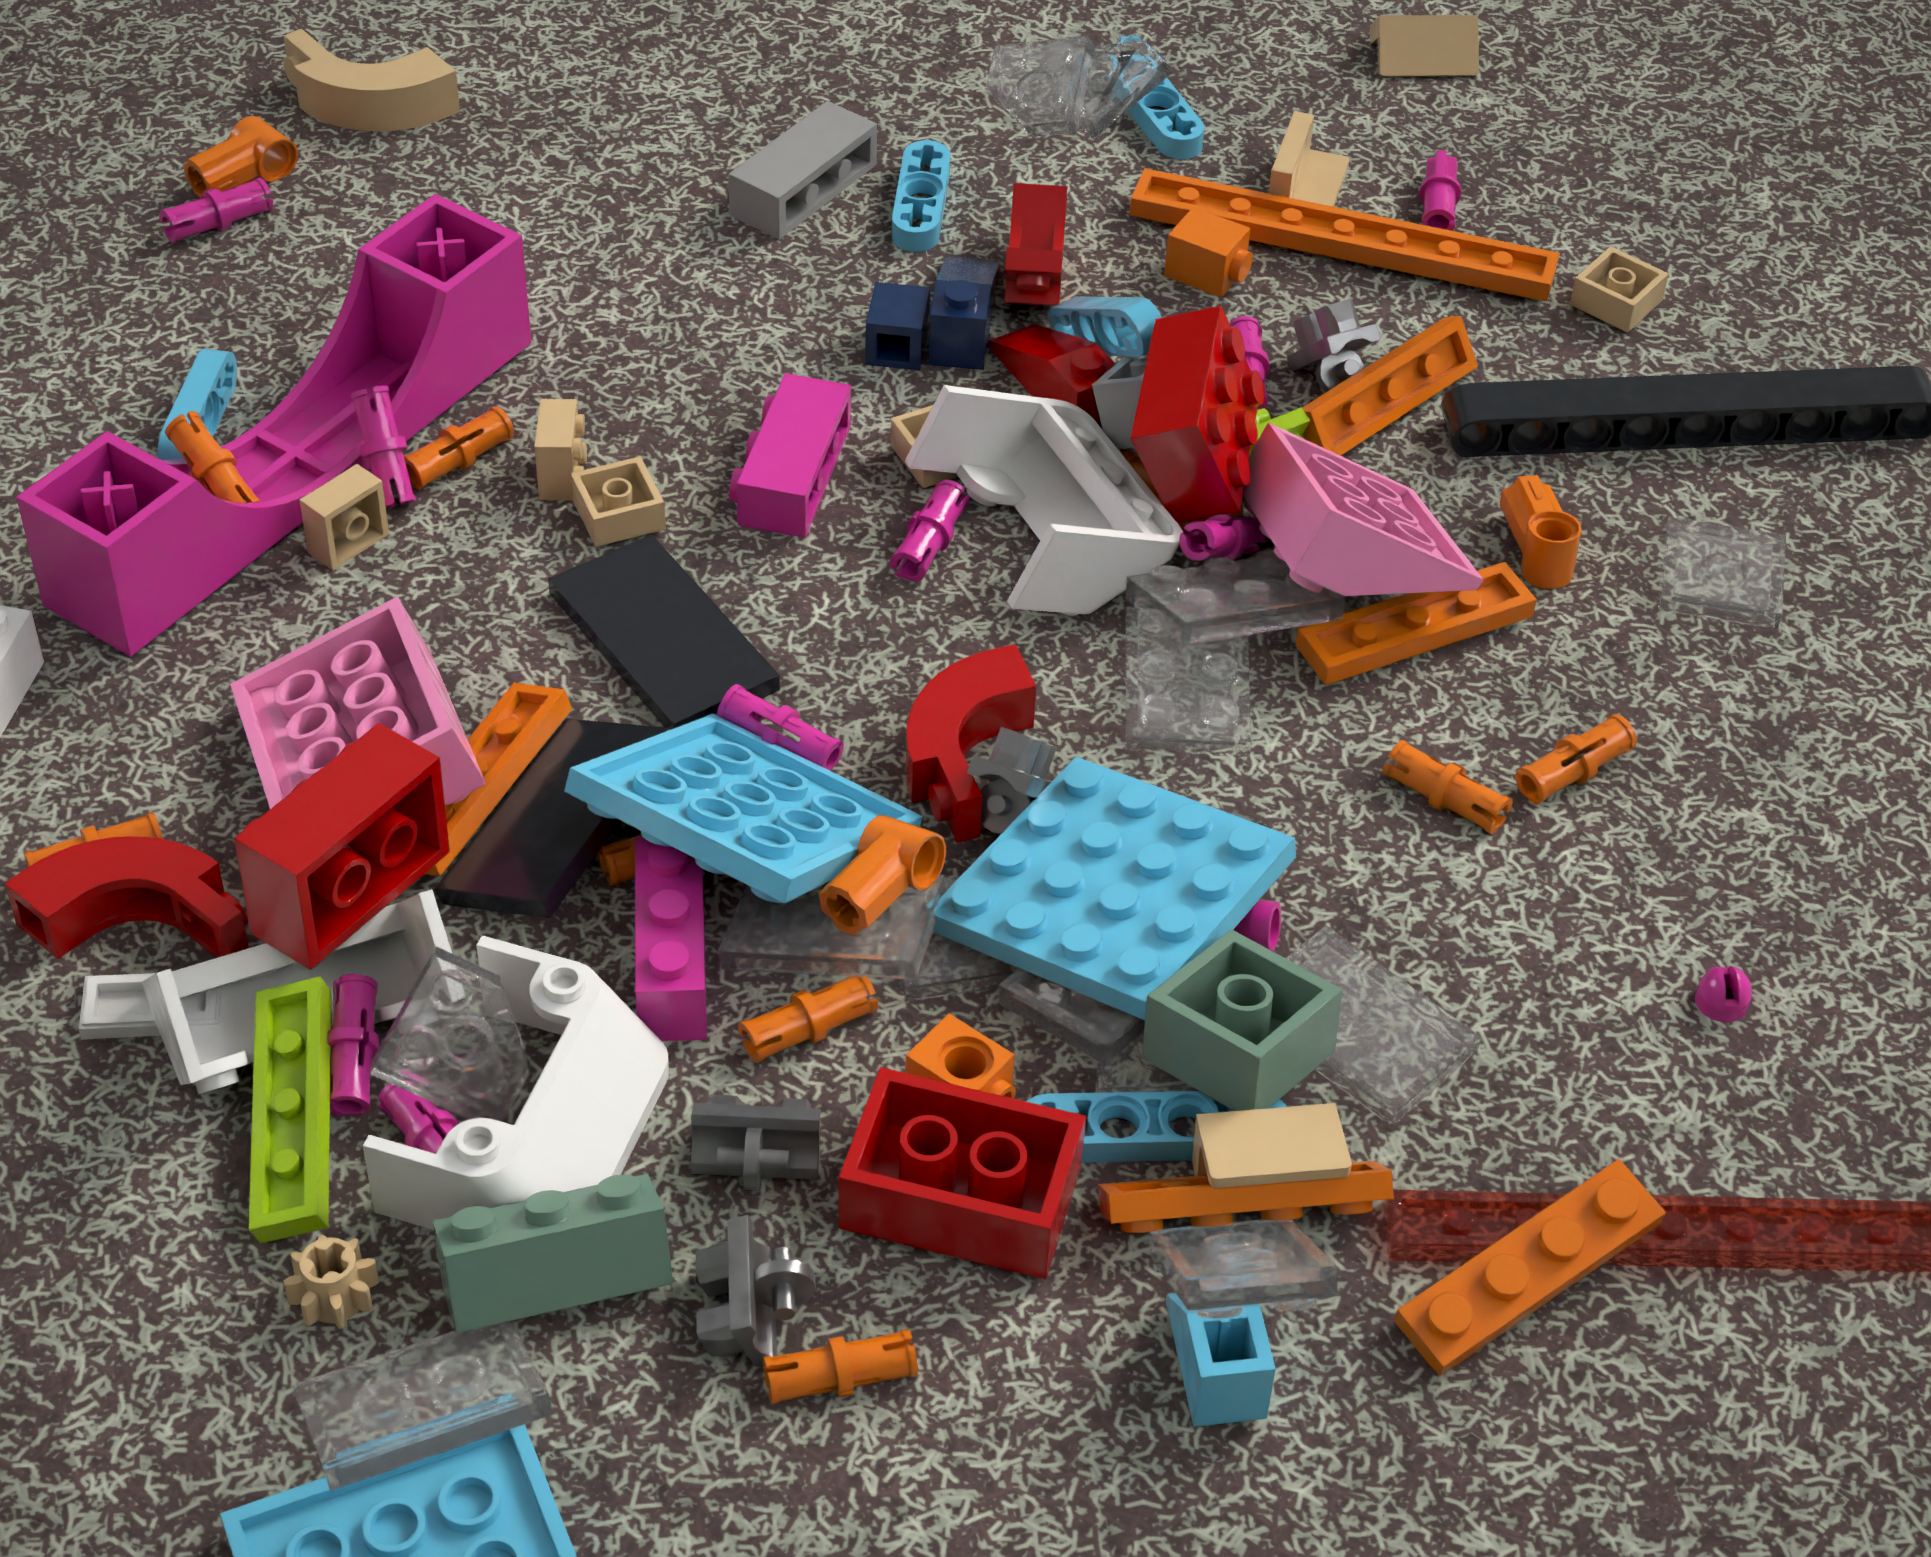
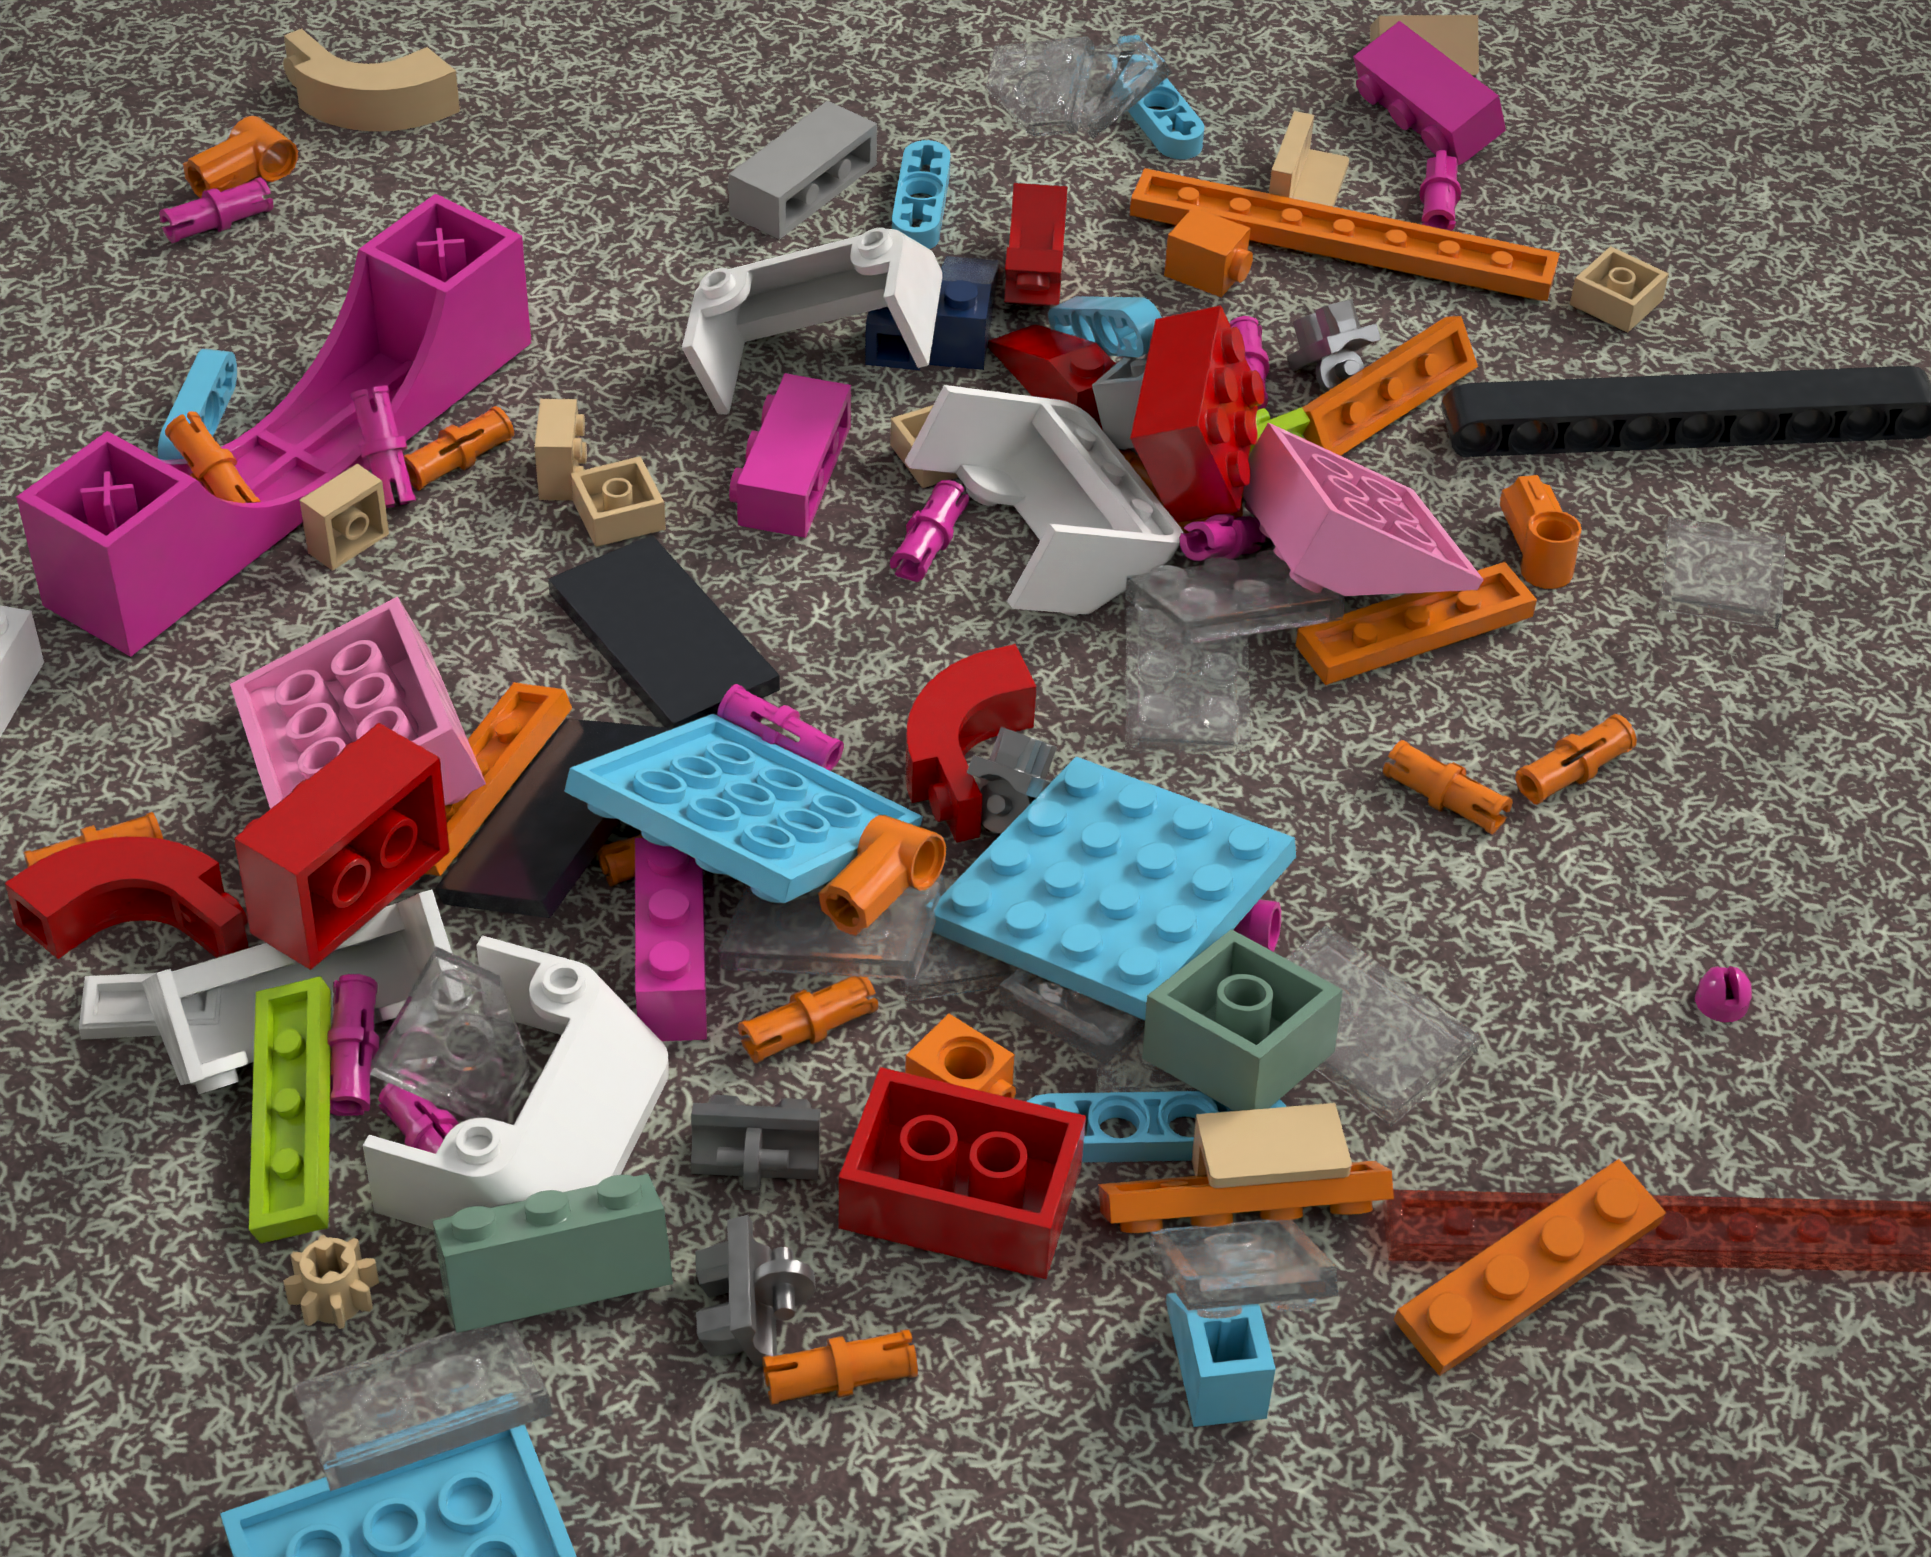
none -> white windscreen [682,228,942,415]
none -> dark pink brick [1353,21,1506,165]

